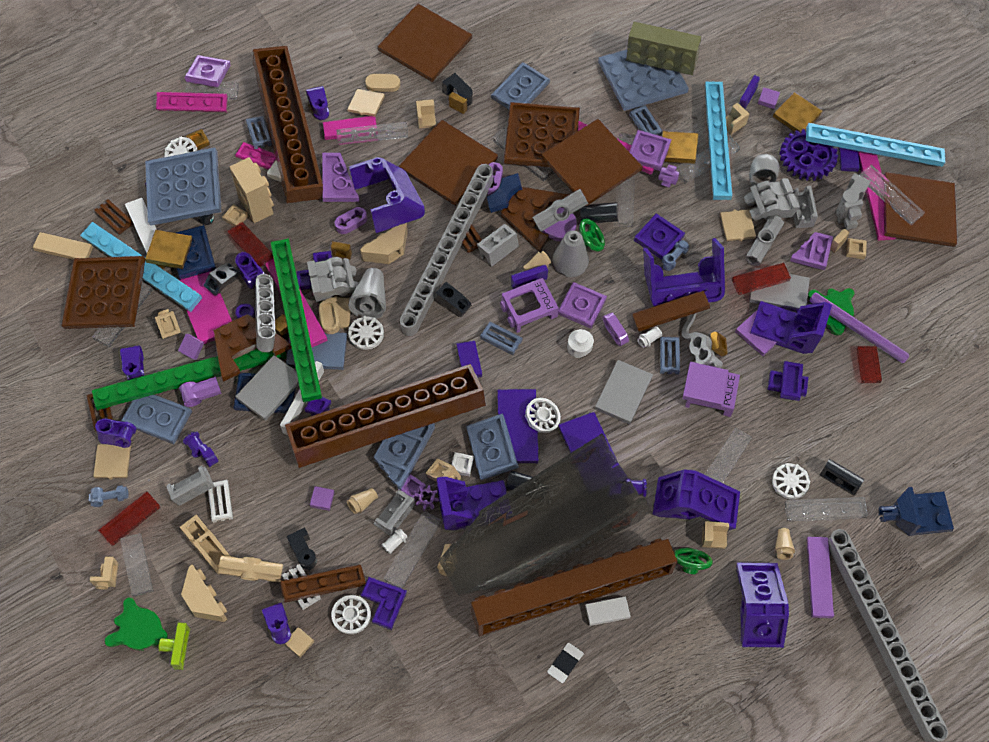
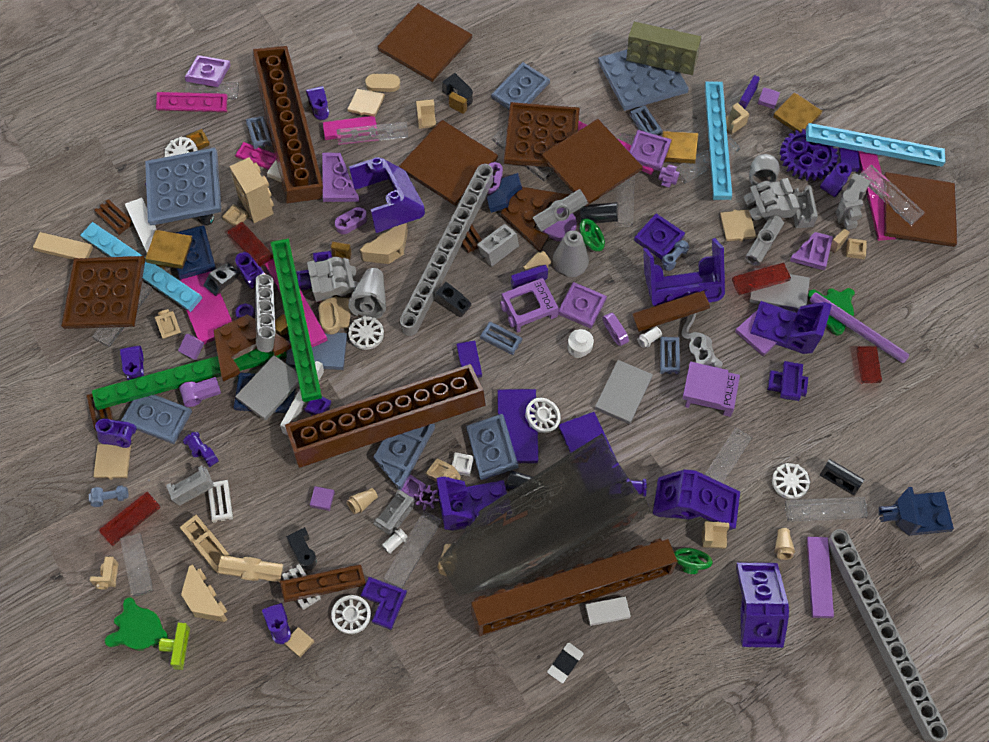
pearl gold tile [711,331,728,357] -> none
none -> dark purple piece [820,162,852,197]

